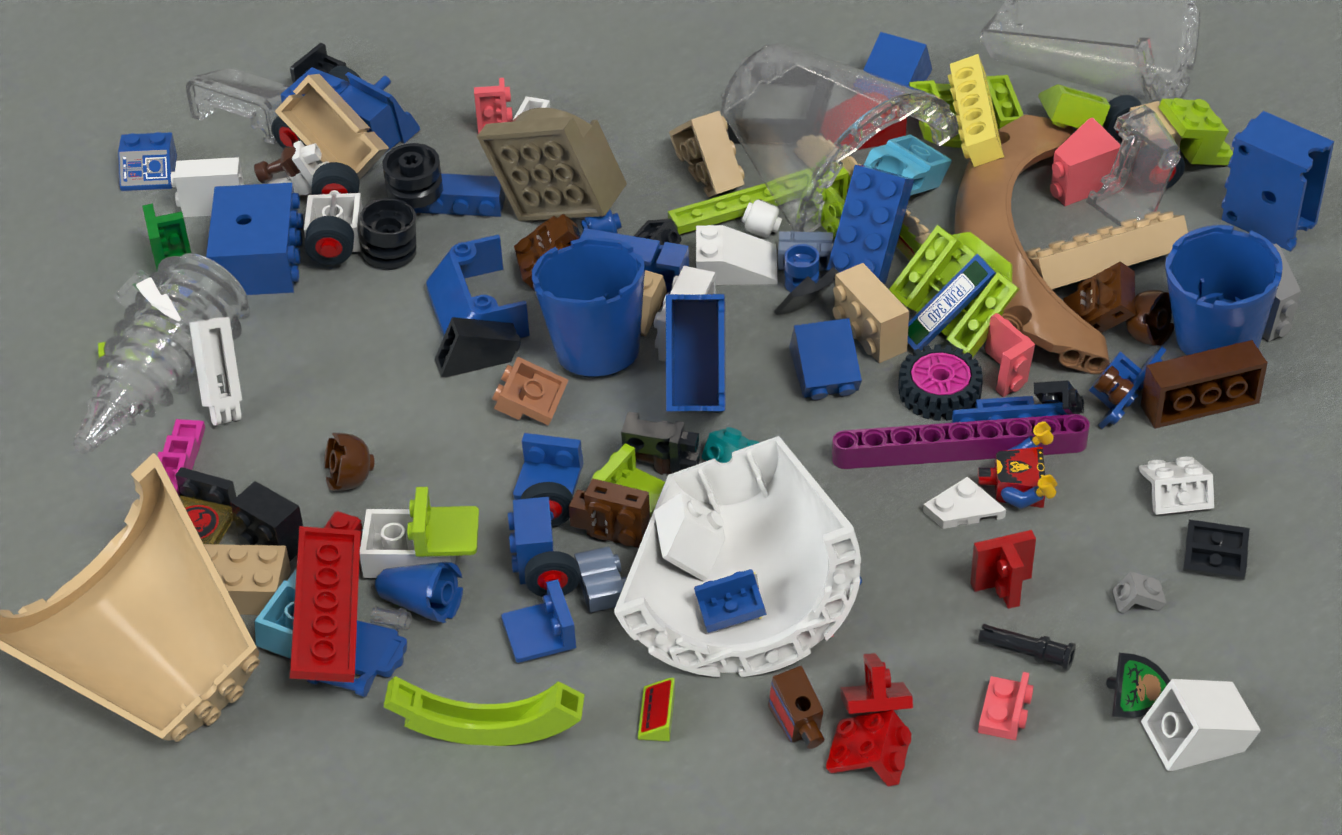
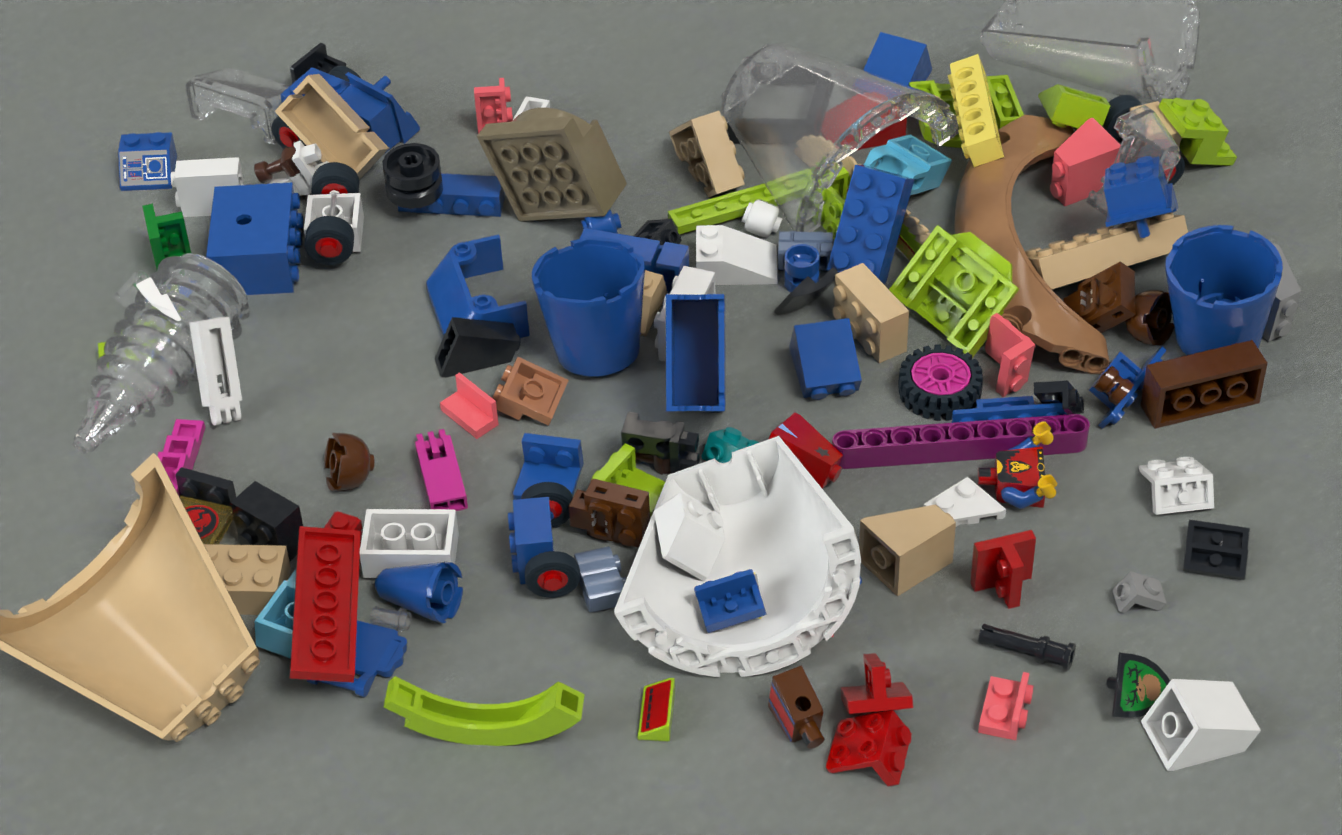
black wheel [360,198,417,269] -> none
lime bracket [407,487,479,557] -> none
blue bracket [501,579,576,663] -> none
reddish brown piece [514,213,580,290] -> none
tile [907,254,996,351] -> none
blue gear [1221,111,1334,252] -> none
none -> dark pink hinge [415,429,468,511]
none -> coral panel [440,373,499,439]
none -> red slope [769,412,843,489]
none -> tan slope [859,504,956,596]
none -> blue piece [1104,156,1178,238]

